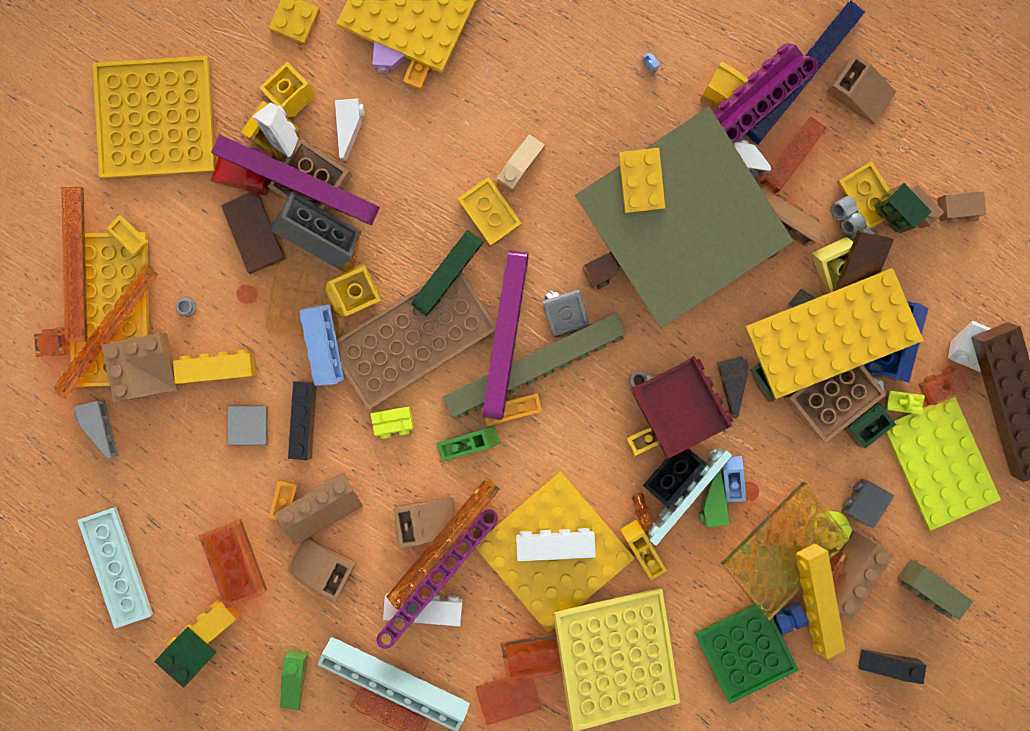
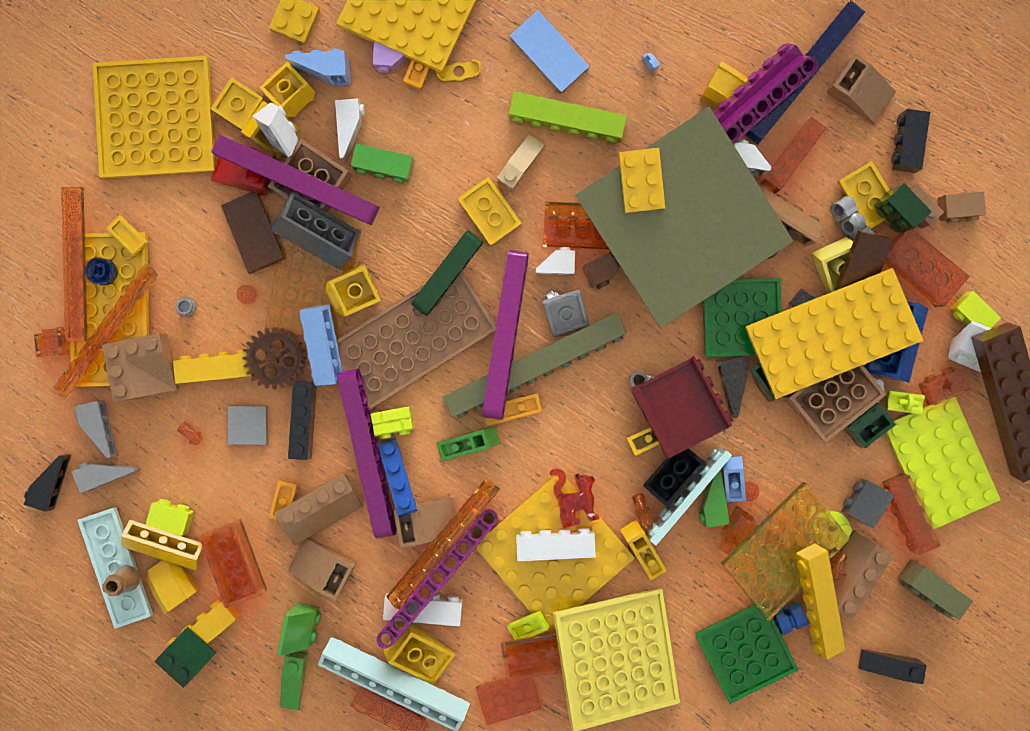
none -> black slope [24,454,71,512]
none -> light grey slope [72,462,141,493]
none -> clear blue wheel [85,257,118,285]
none -> medium nougat plant [102,565,140,596]
none -> yellow brick [121,520,204,571]
none -> neon yellow brick [145,499,195,536]
none -> yellow slope [146,560,201,614]
none -> clear orange pin [177,421,203,445]
none -> yellow plate [211,77,265,130]
none -> reddish brown gear [242,327,306,390]
none -> bright green slope [277,602,321,656]
none -> light blue slope [285,49,352,86]
none -> magenta beam [337,369,397,539]
none -> bright green brick [351,143,414,184]
none -> blue plate [378,439,418,517]
none -> yellow slope [383,623,456,685]
none -> yellow piece [436,59,482,82]
none -> neon yellow plate [507,611,550,643]
none -> lime brick [509,91,627,144]
none -> light blue tile [510,10,589,93]
none -> white slope [536,247,575,275]
none -> clear orange slope [543,202,609,249]
none -> clear red animal [550,468,600,528]
none -> green plate [703,278,782,357]
none -> clear orange torso [719,506,758,554]
none -> clear orange brick [882,473,941,555]
none -> clear orange brick [884,229,970,307]
none -> black brick [891,109,930,173]
none -> neon yellow brick [949,291,1001,328]

